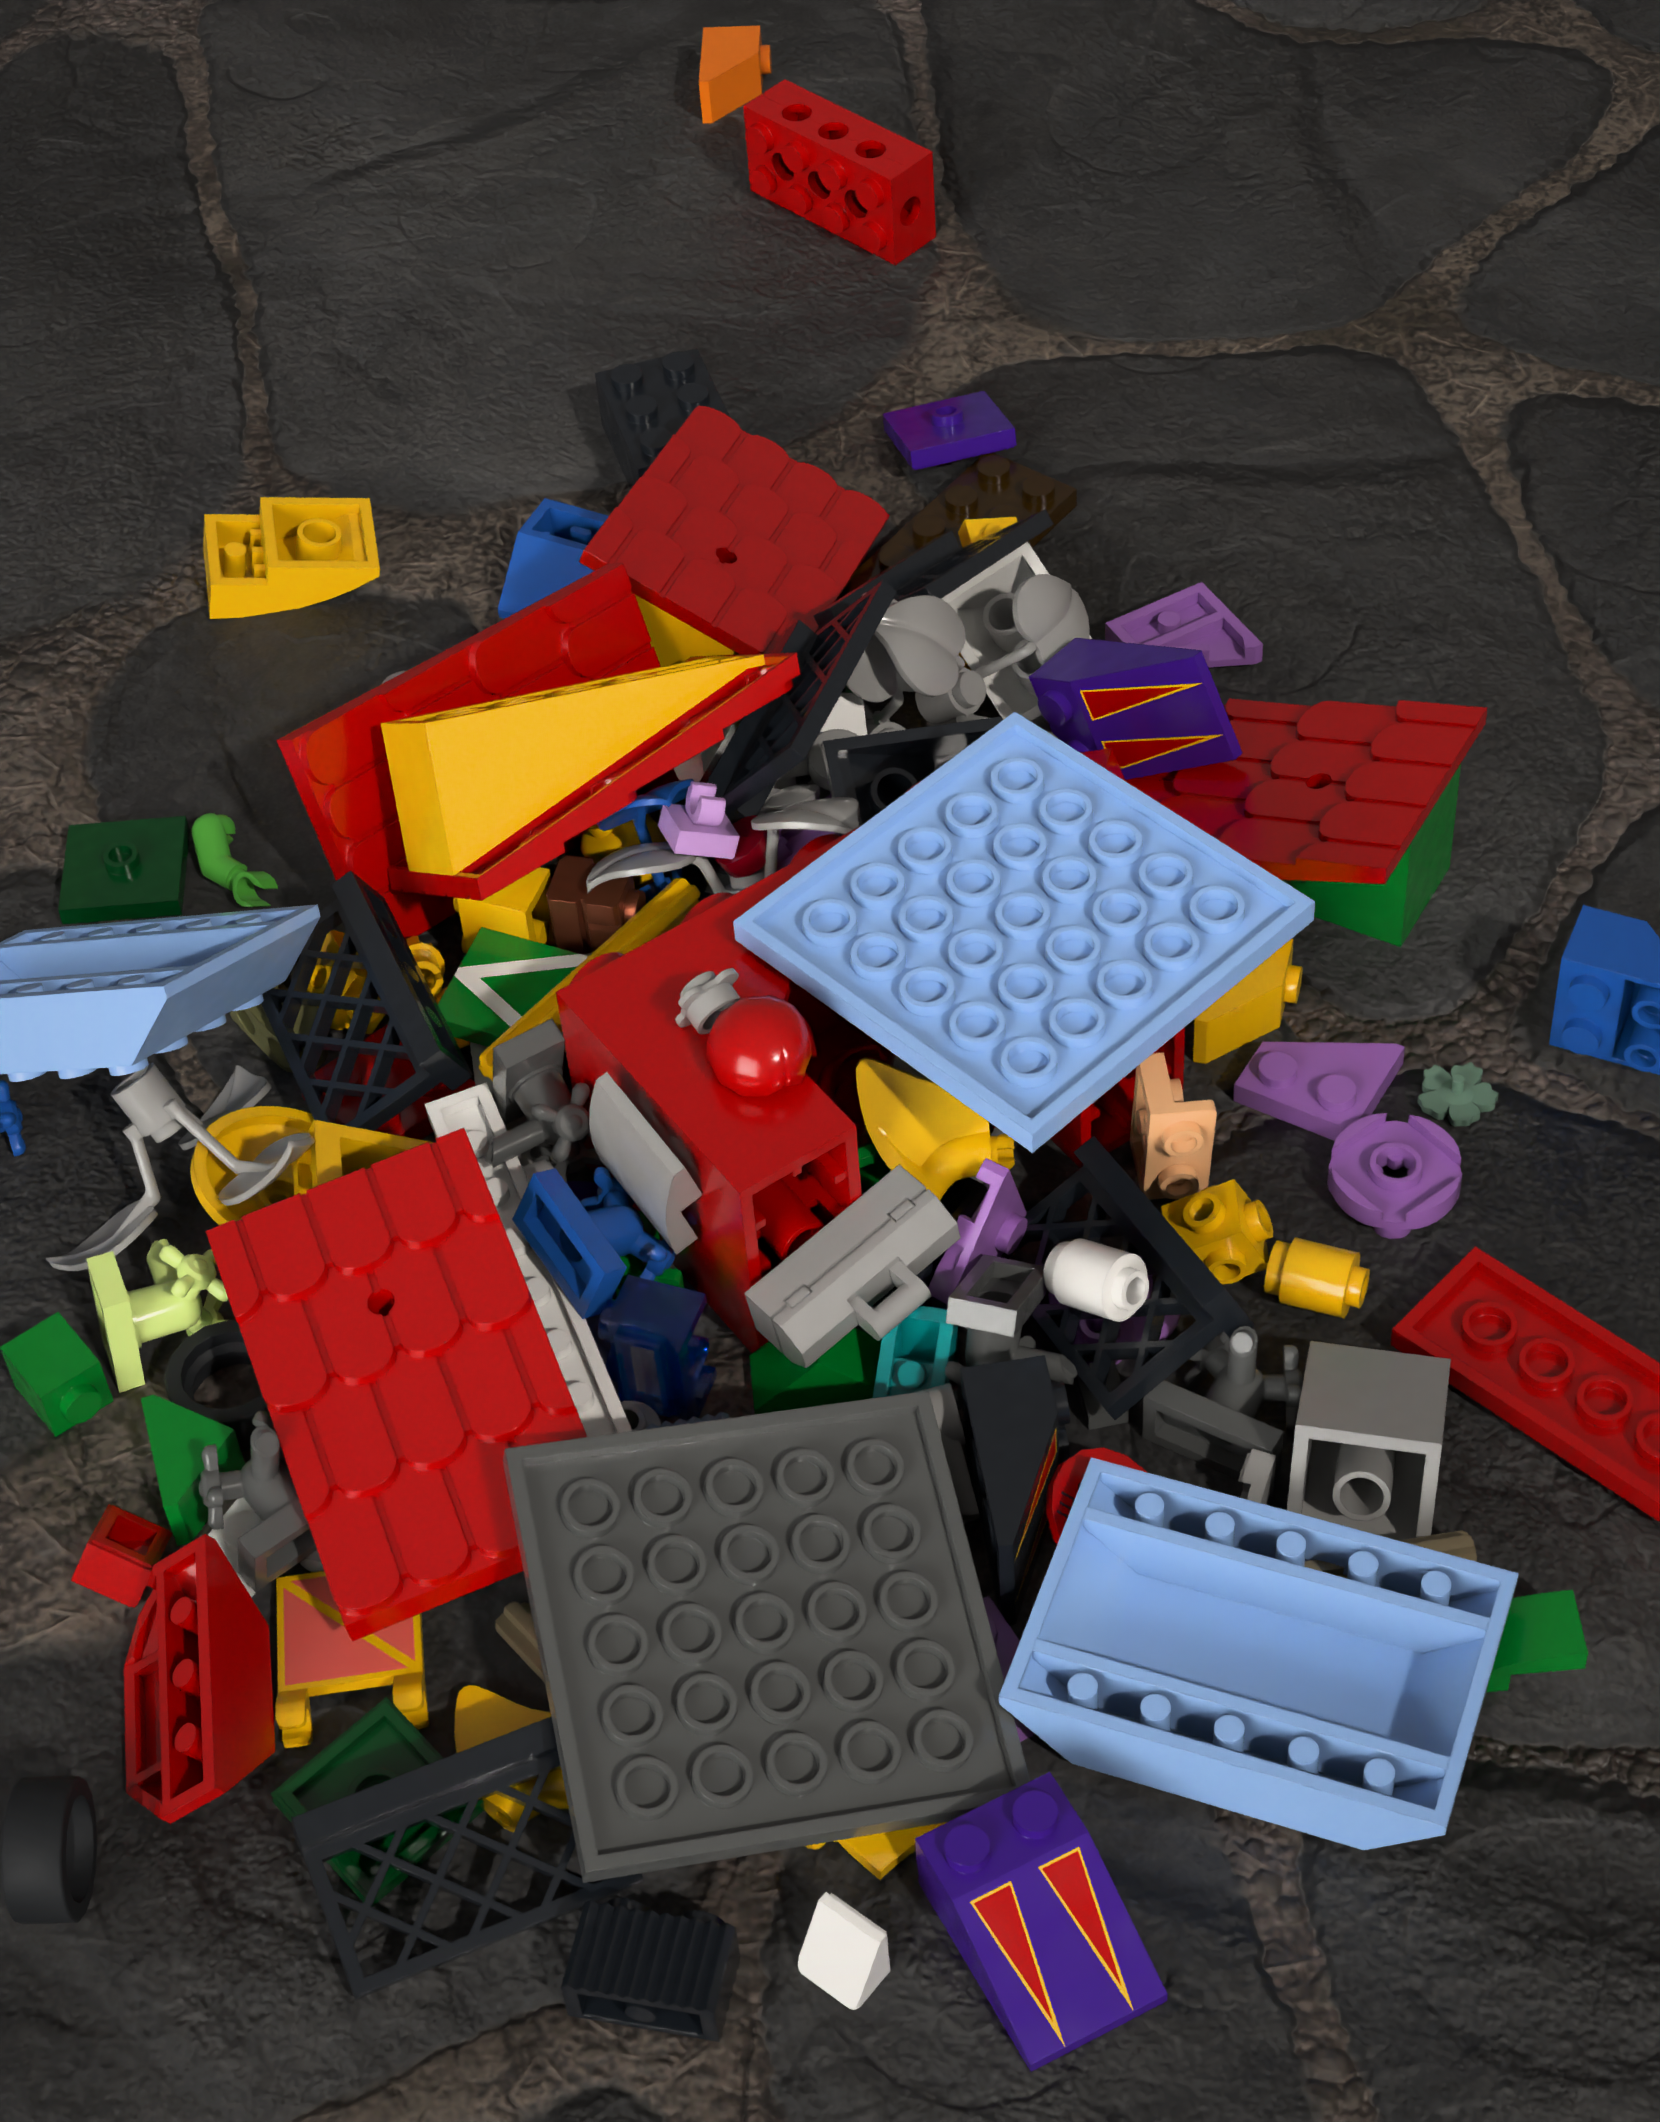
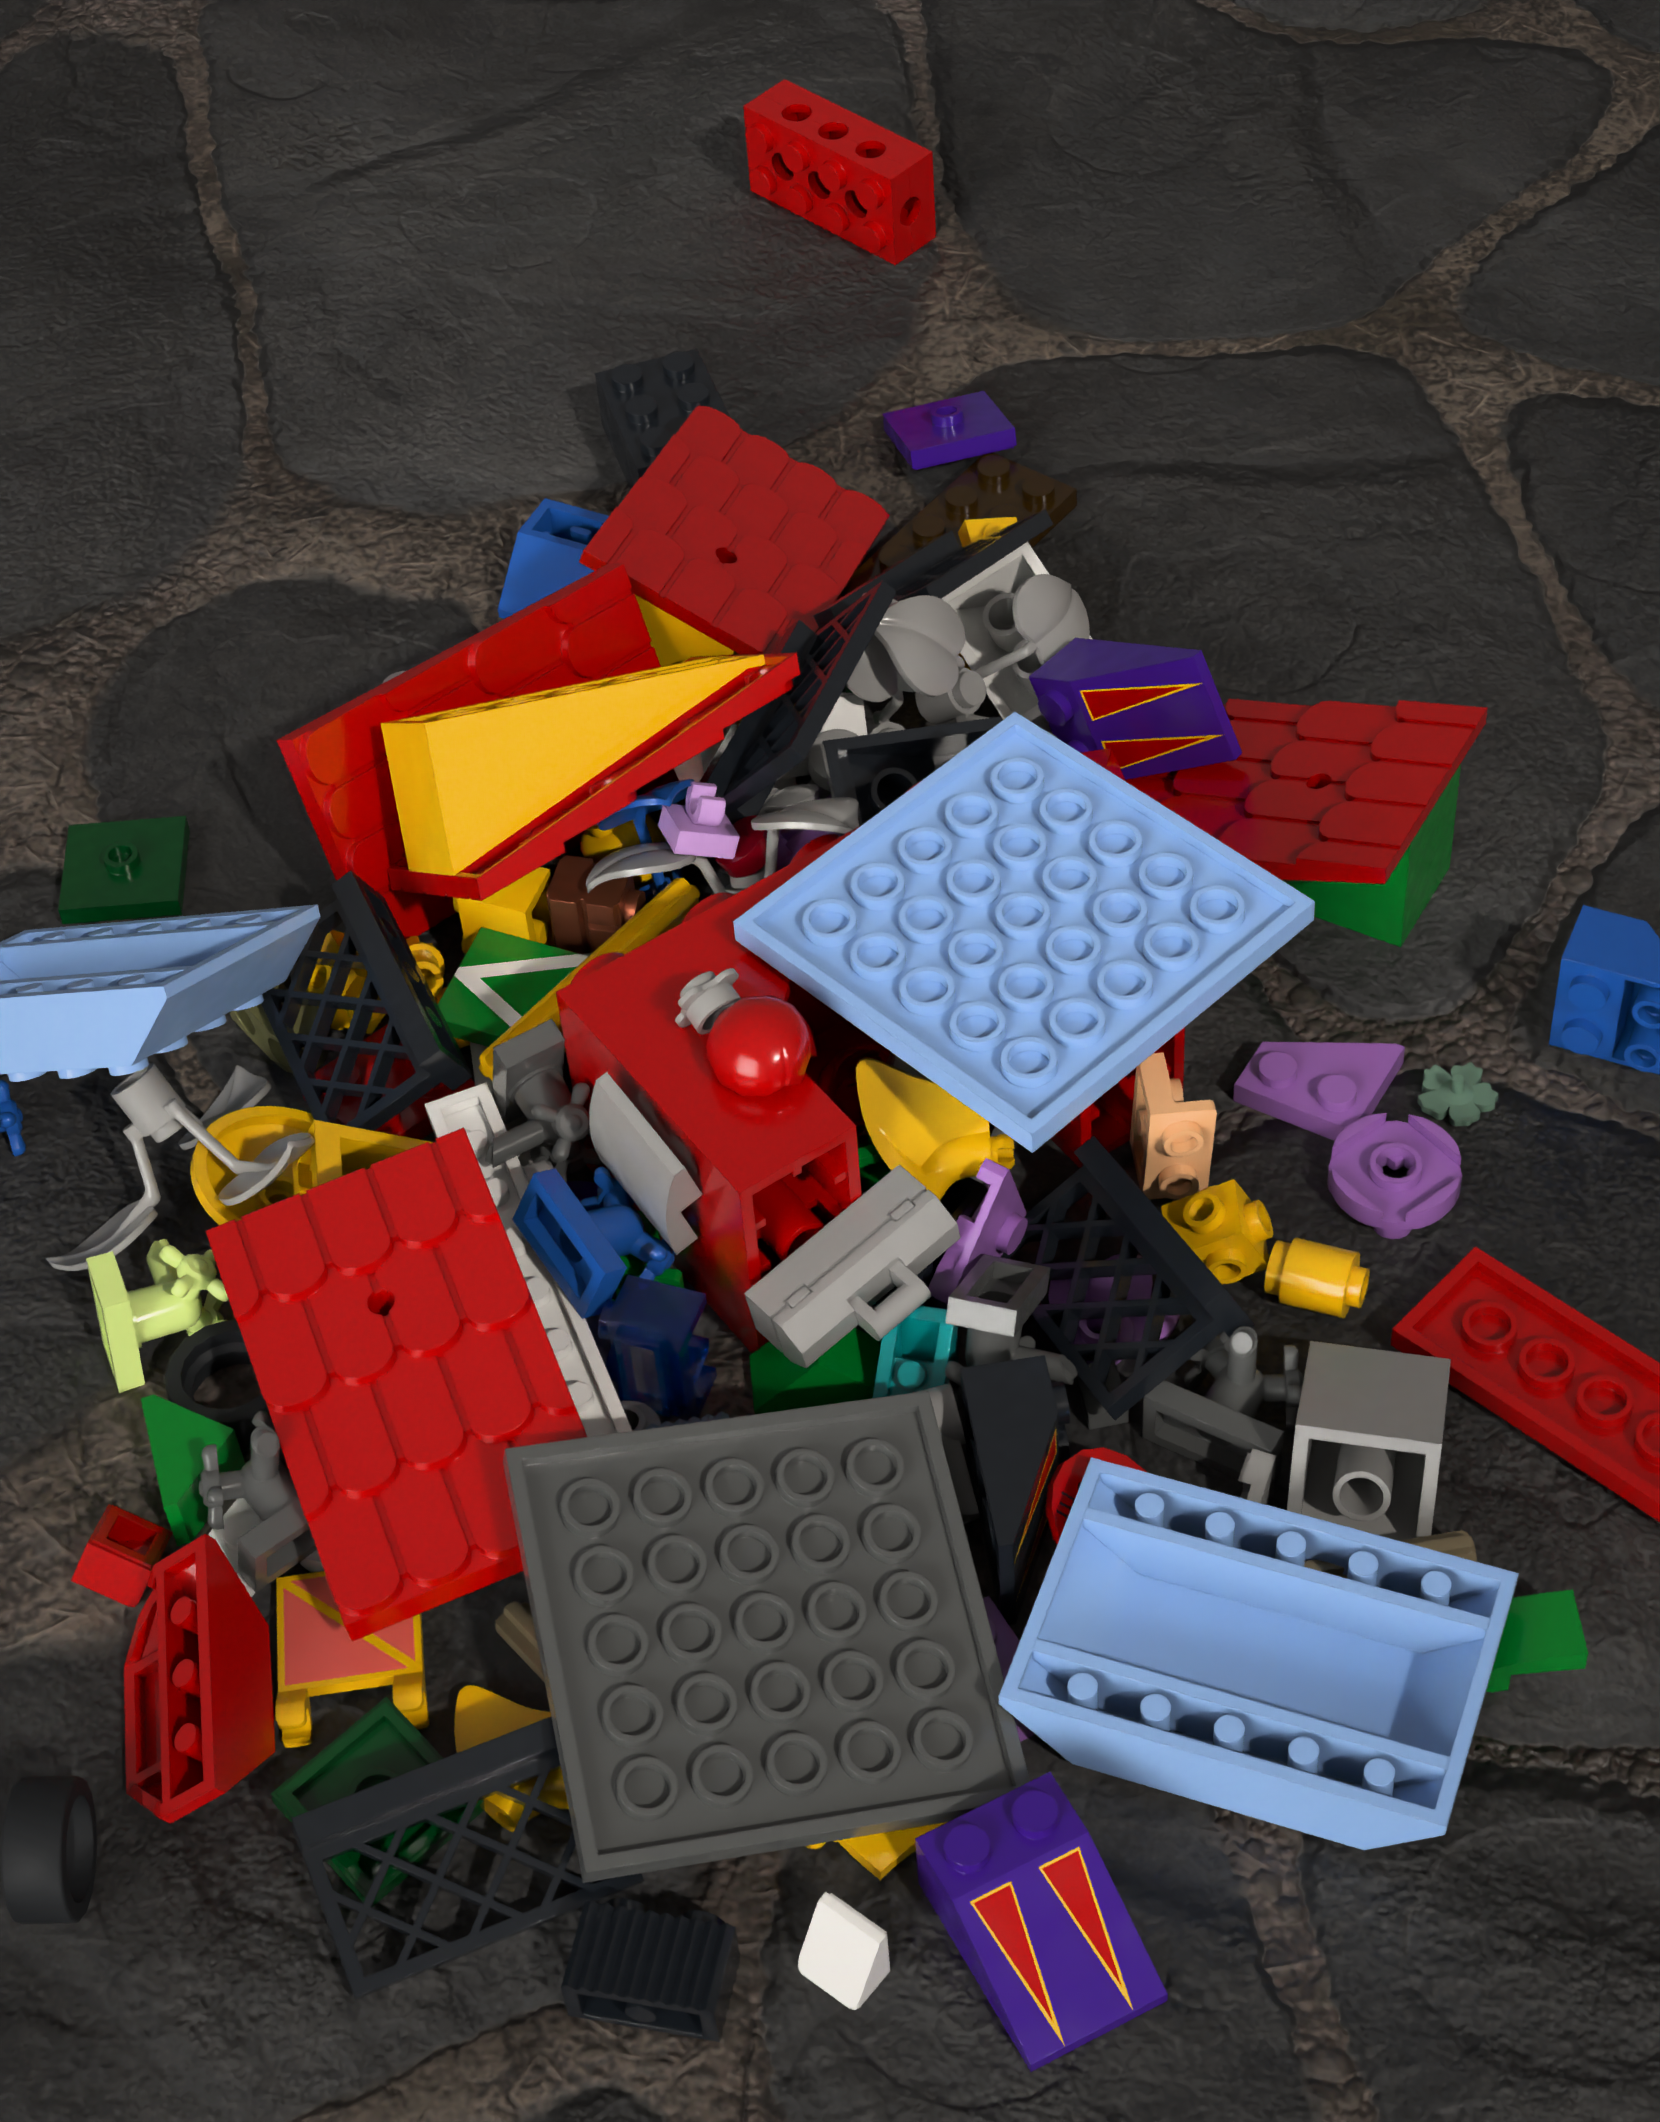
green brick [0,1312,114,1437] -> none
bright green arm [191,813,278,907] -> none
yellow slope [203,497,380,619] -> none
orange slope [699,25,772,124] -> none
white brick [1044,1238,1149,1322] -> none
medium lavender wing [1105,582,1263,668] -> none
yellow slope [1193,939,1303,1064] -> none

